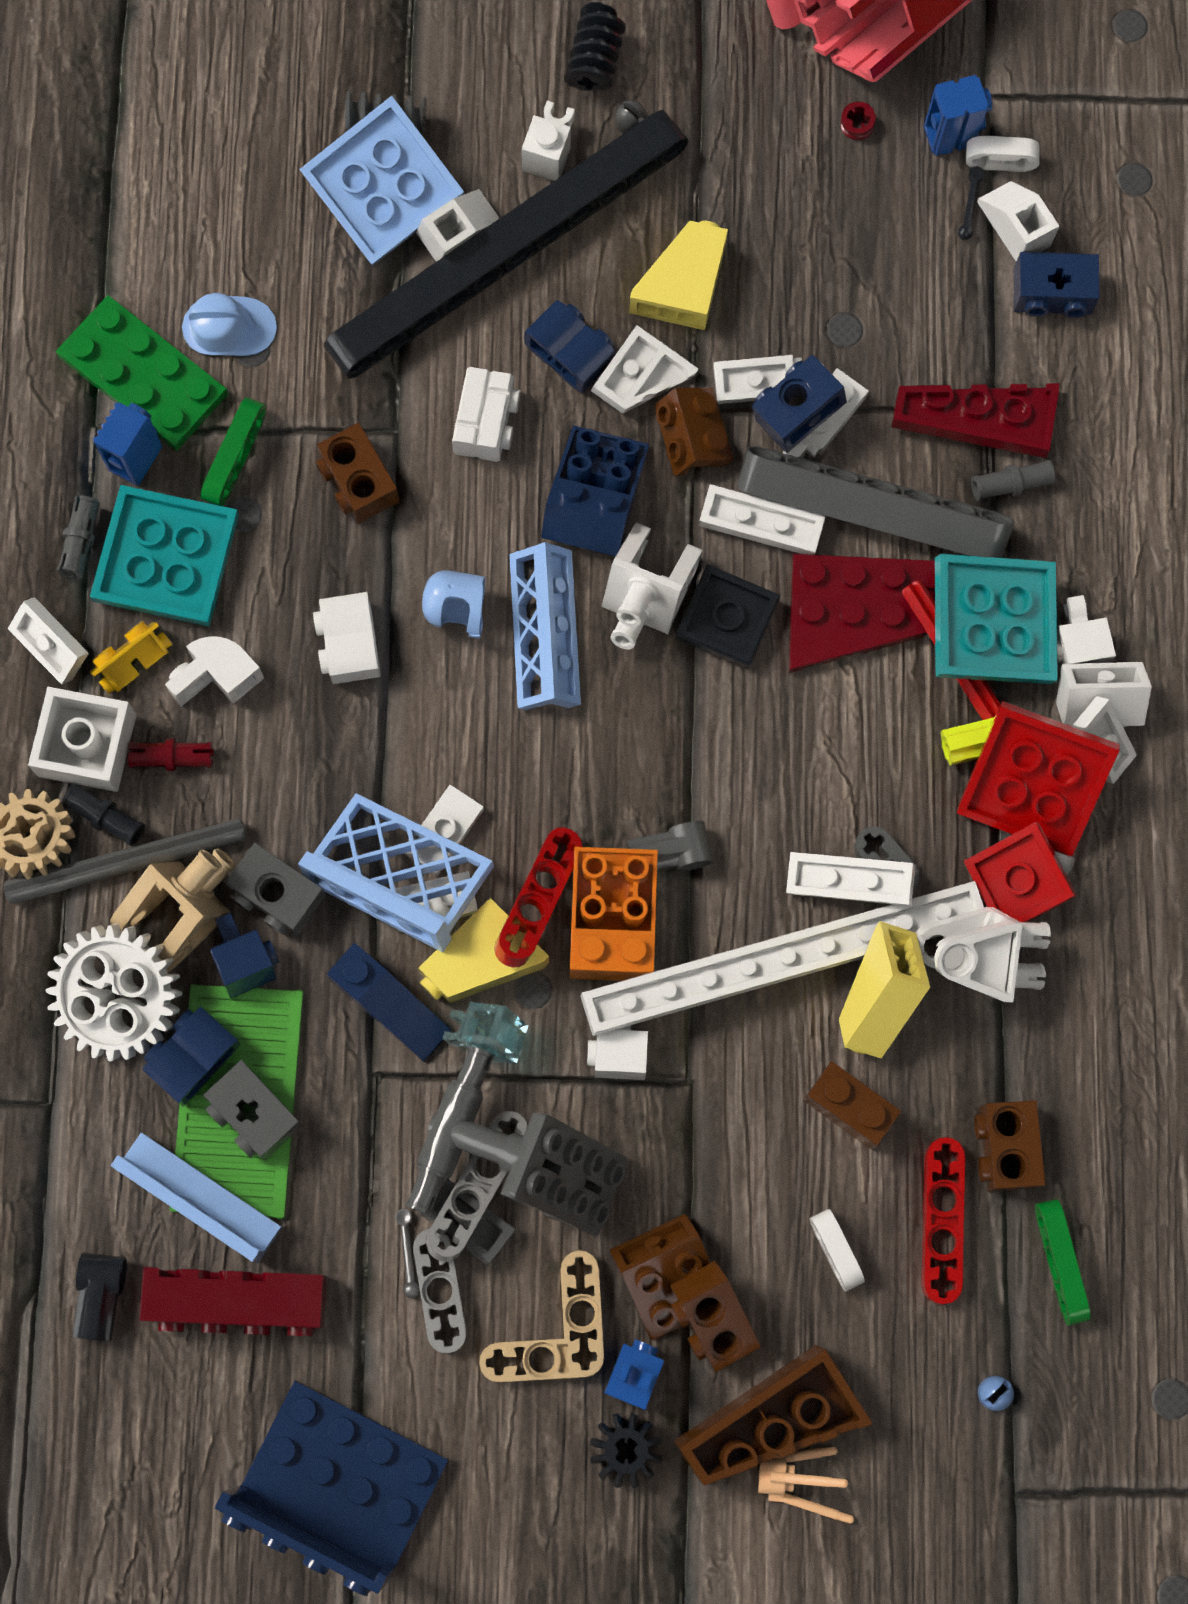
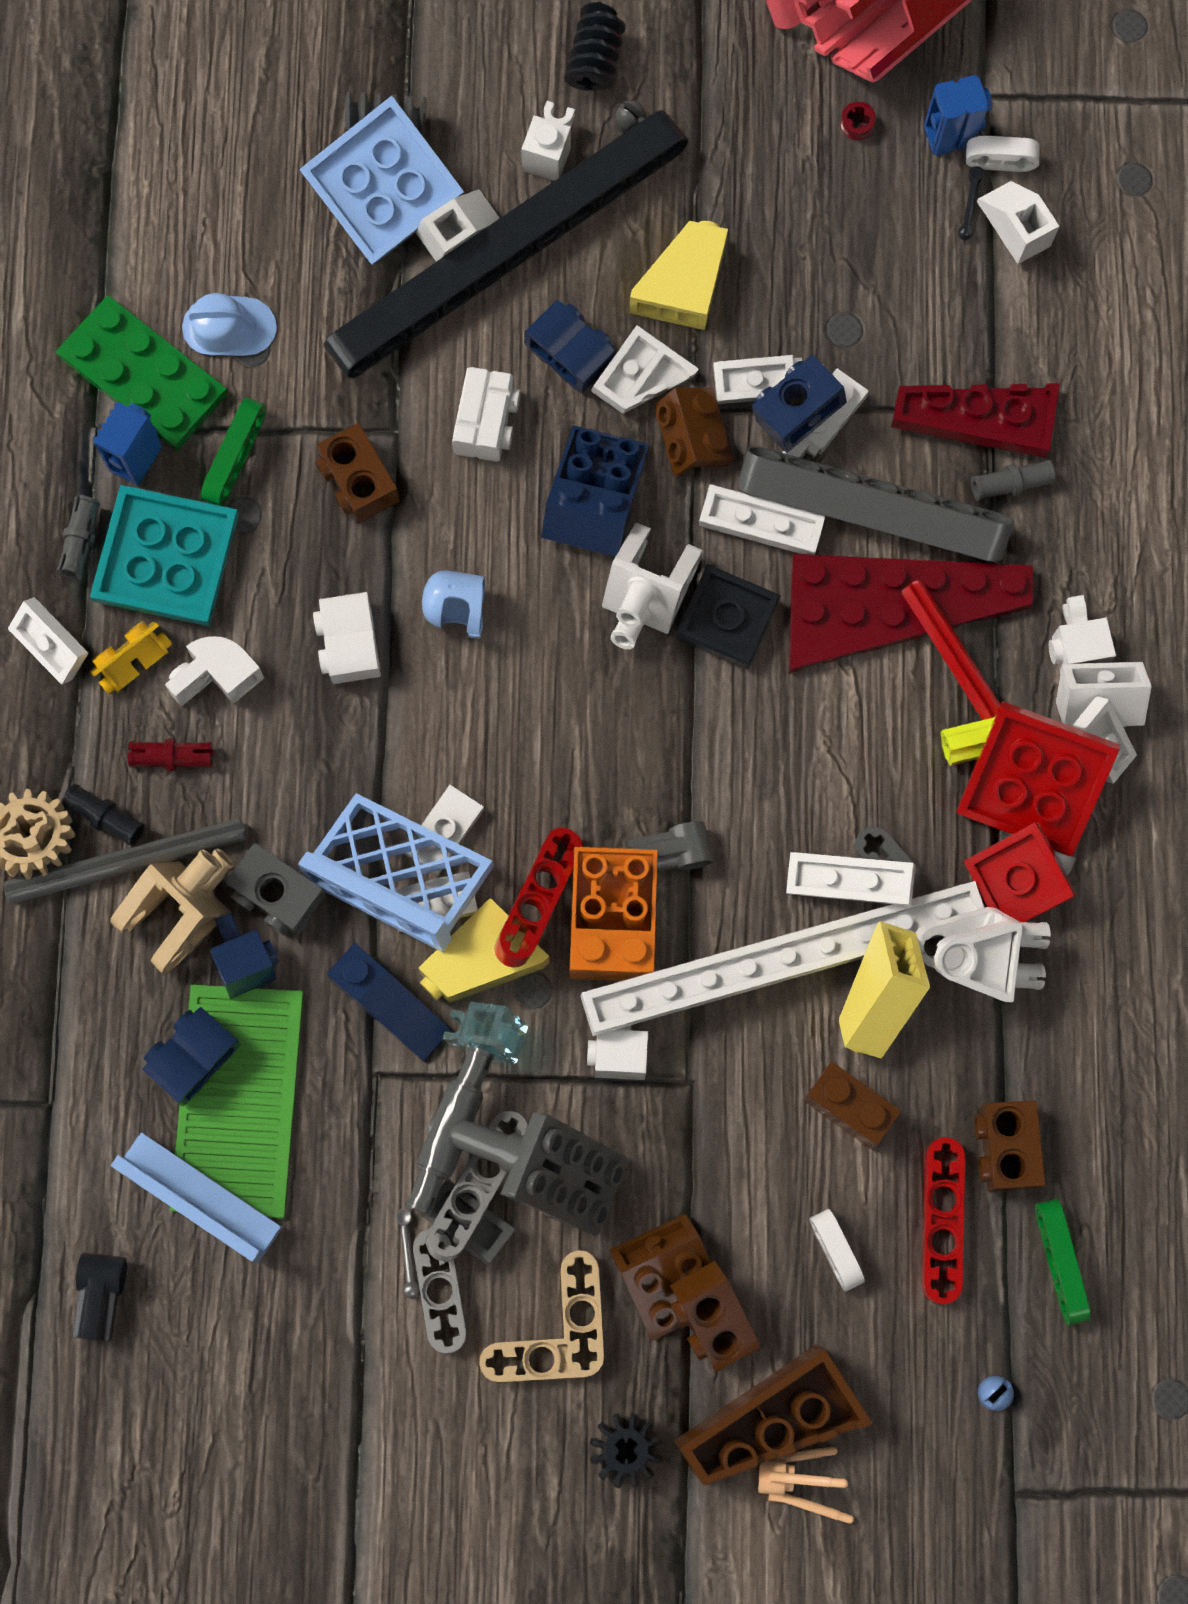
white brick [28,687,137,792] -> none
white gear [46,923,182,1061] -> none
dark red wedge [139,1267,327,1337] -> none
dark grey brick [203,1060,303,1161] -> none
dark blue bracket [214,1381,449,1596] -> none
light blue fence [509,542,581,710] -> none
blue brick [604,1339,664,1410] -> none
teal plate [935,554,1058,684] -> none
dark blue brick [1013,252,1099,318] -> none

